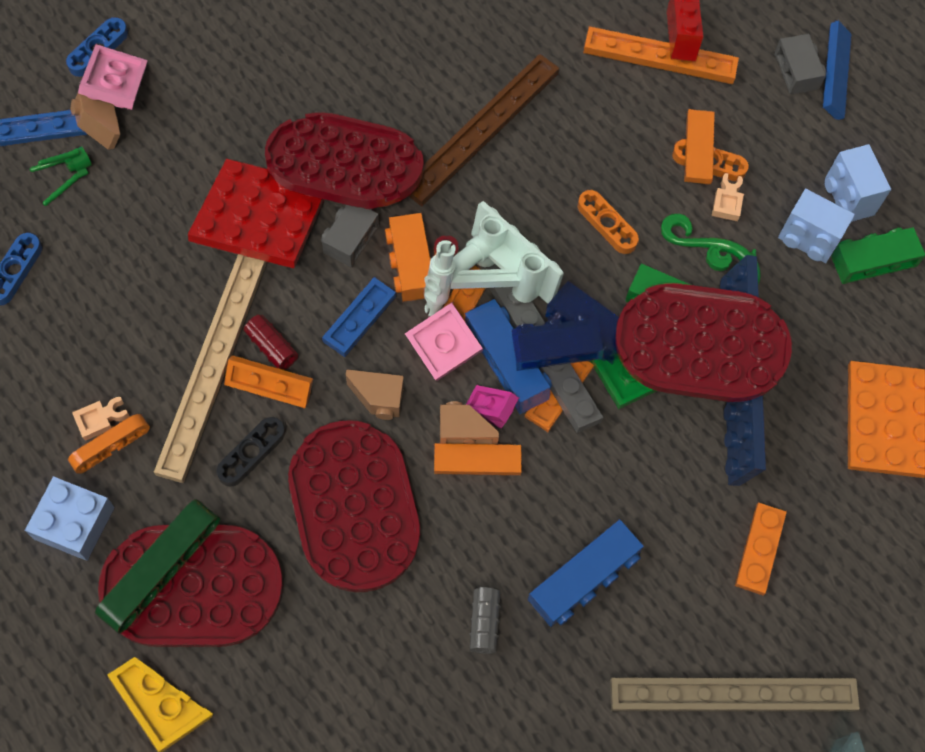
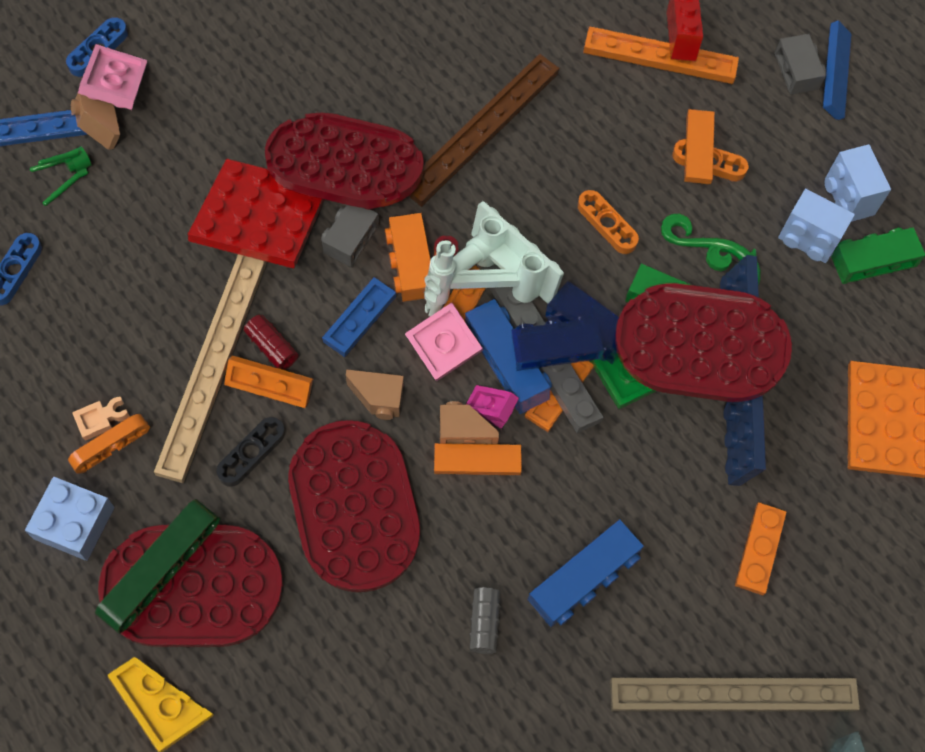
light nougat plate [711,173,744,222] -> none

